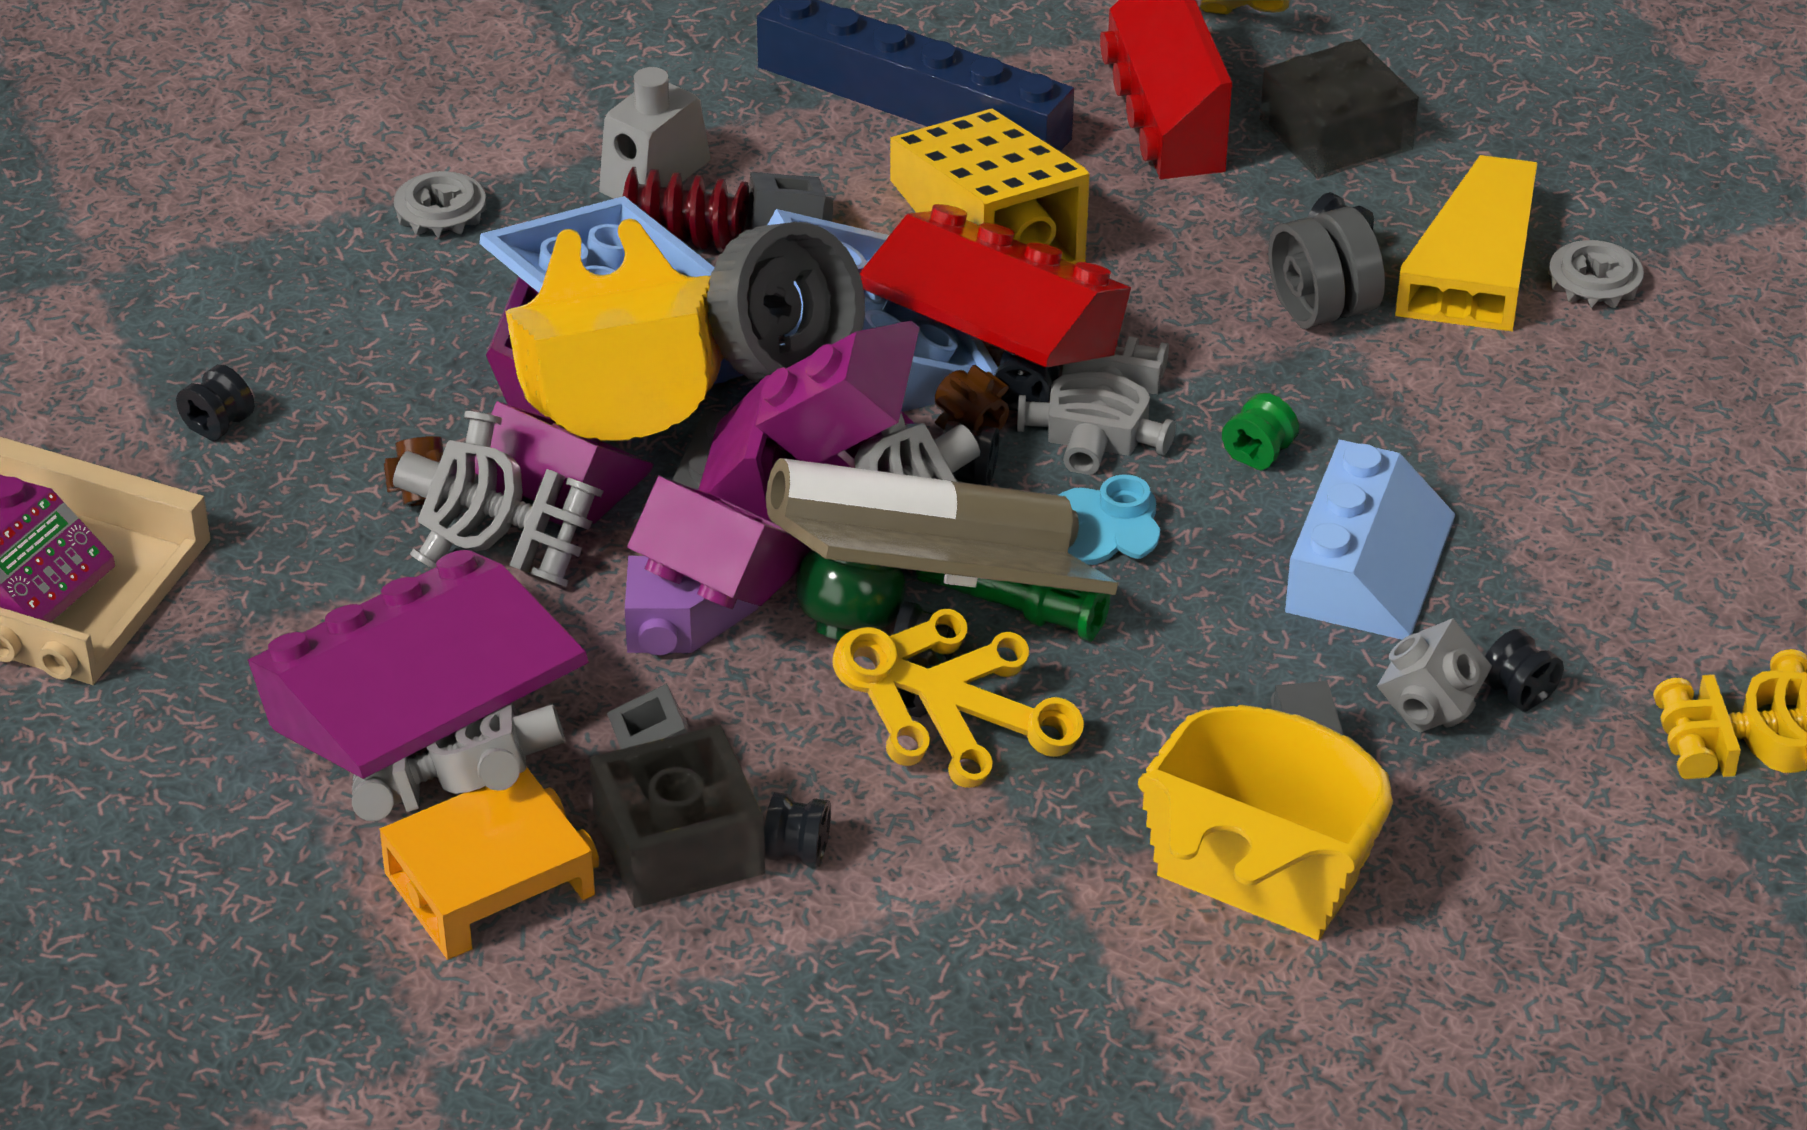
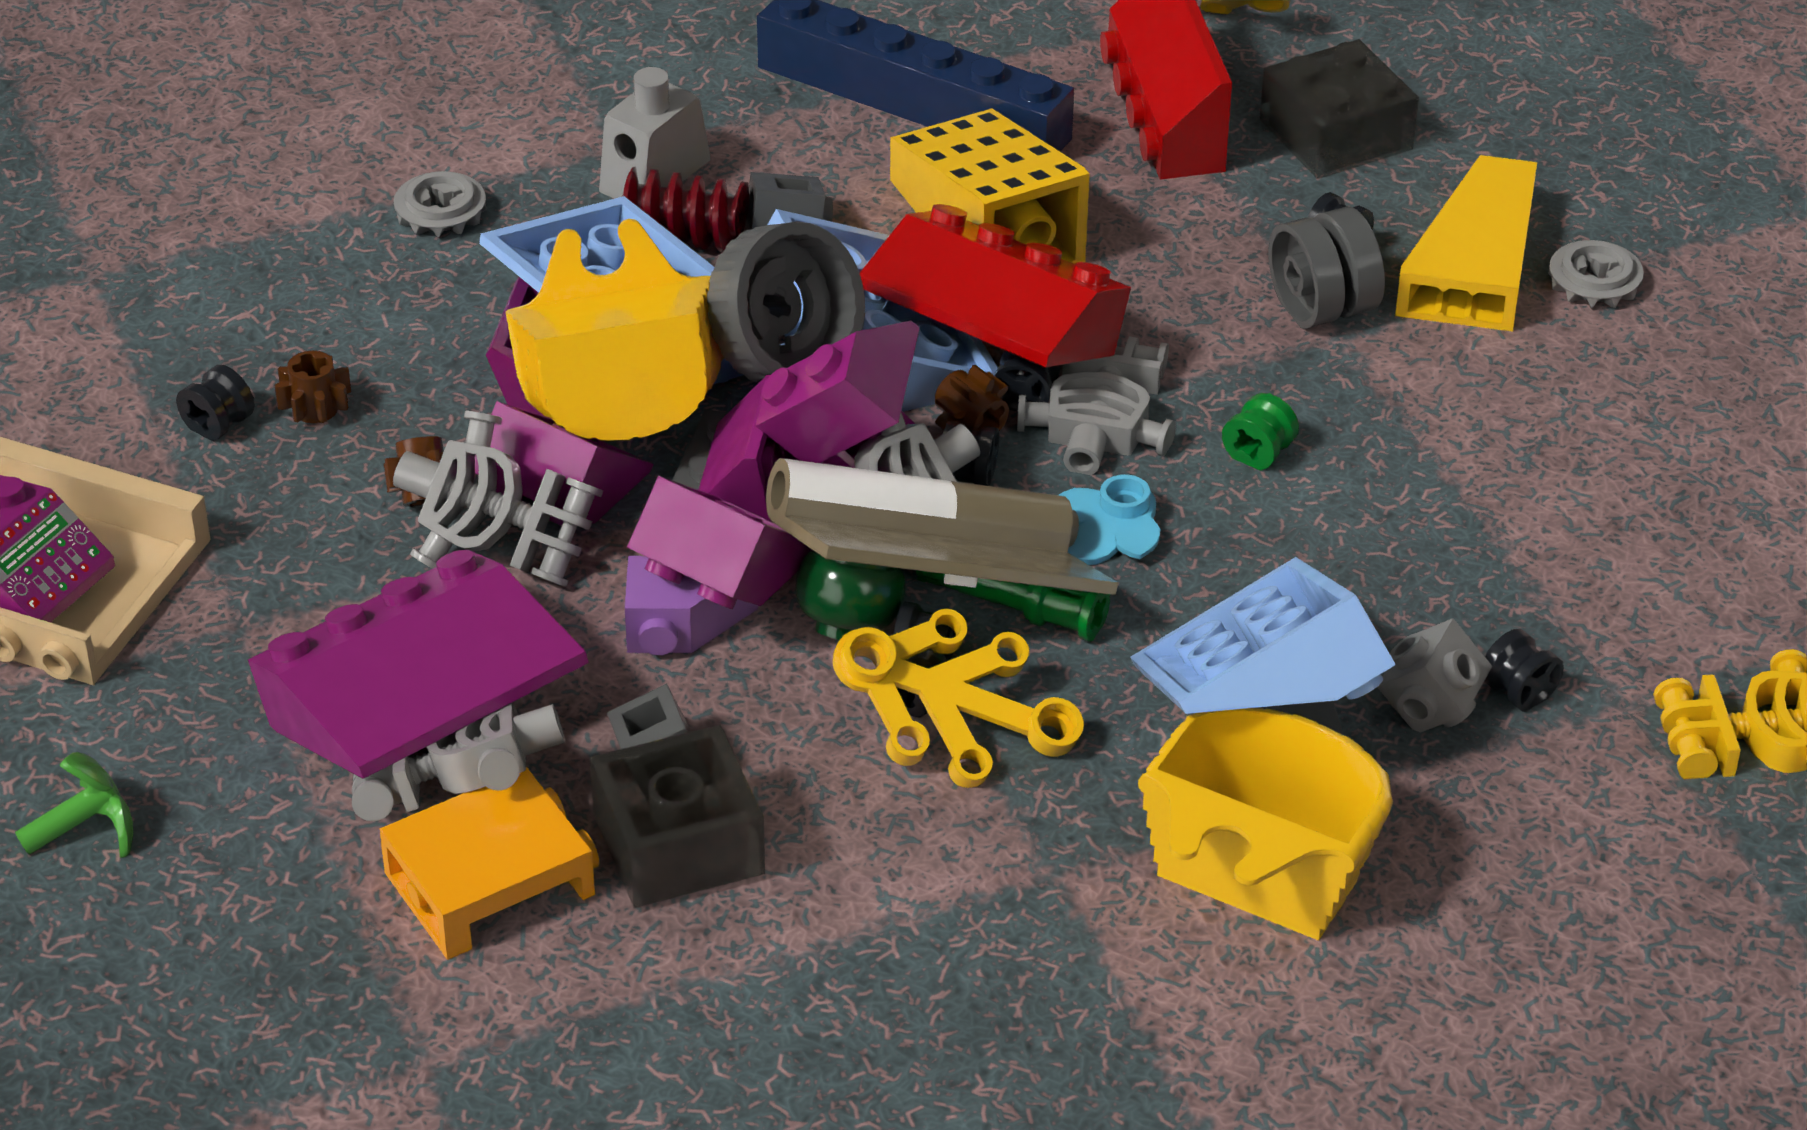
black wheel [763,792,831,867] -> none
light blue slope [1285,439,1455,640] -> none
none -> bright green plant [15,752,134,858]
none -> reddish brown gear [274,351,351,423]
none -> light blue slope [1130,557,1396,714]

